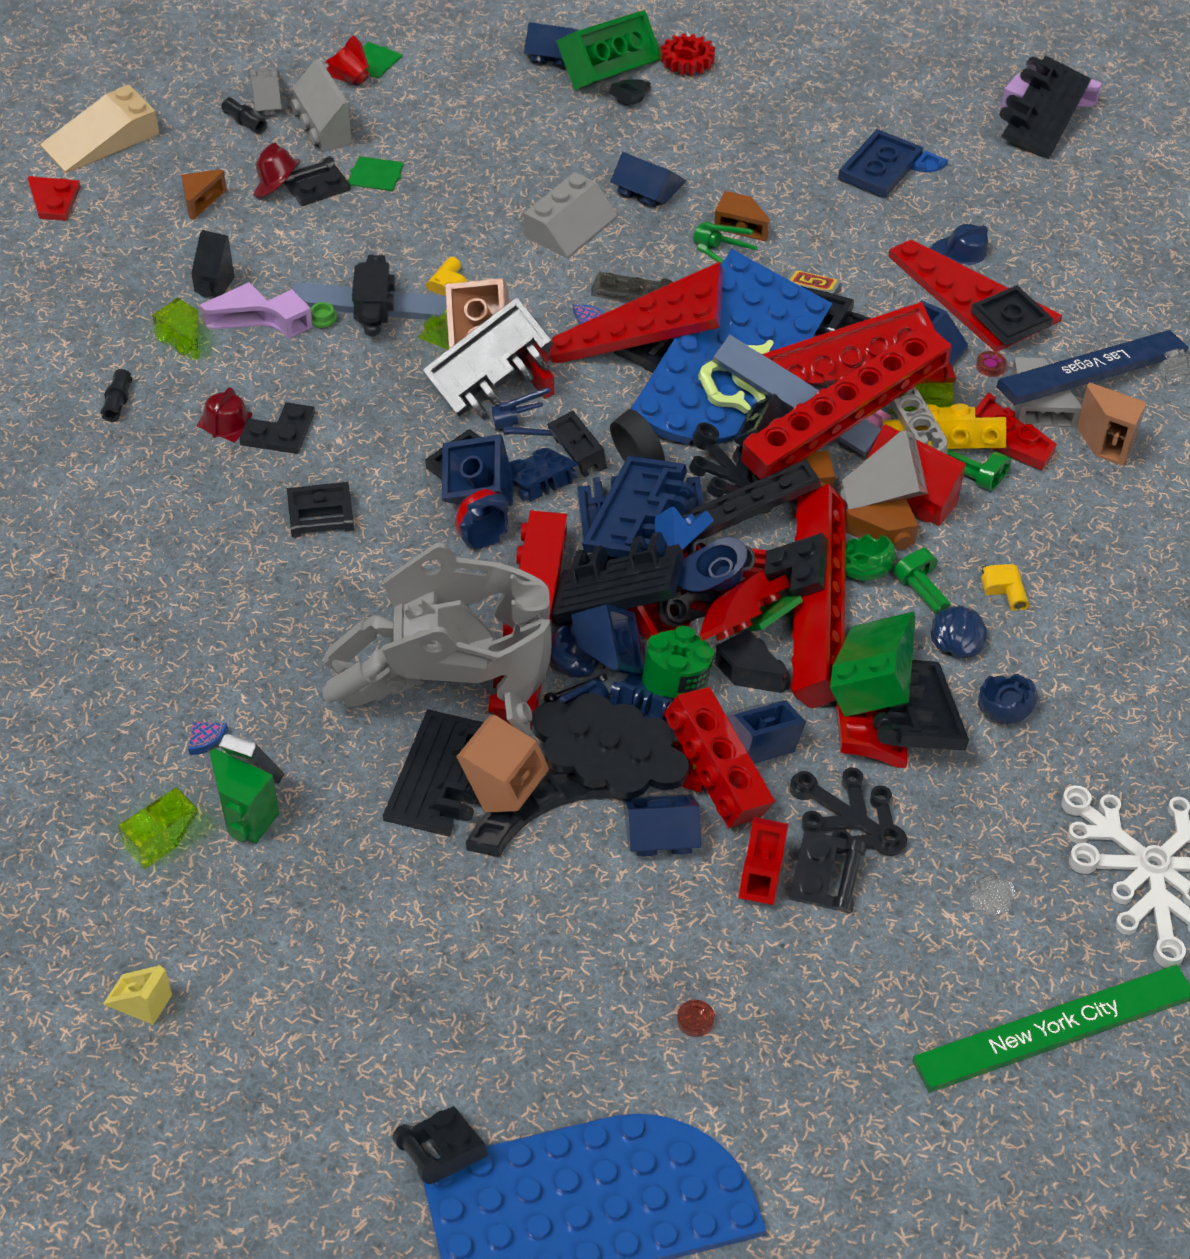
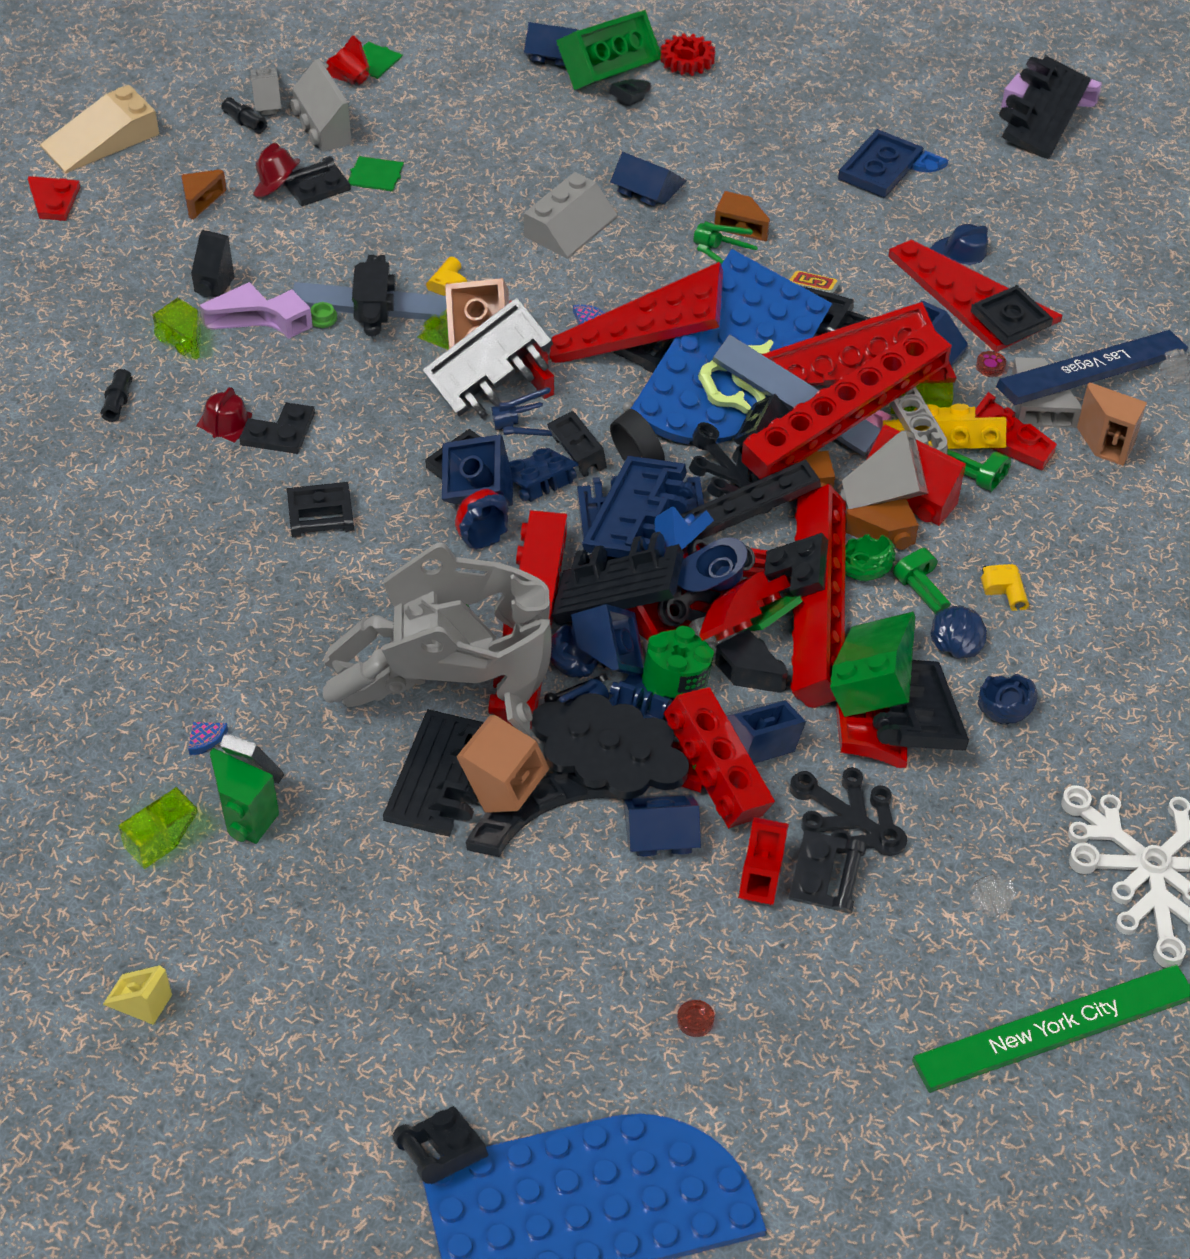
clear smoke plate [591,272,673,303] -> none

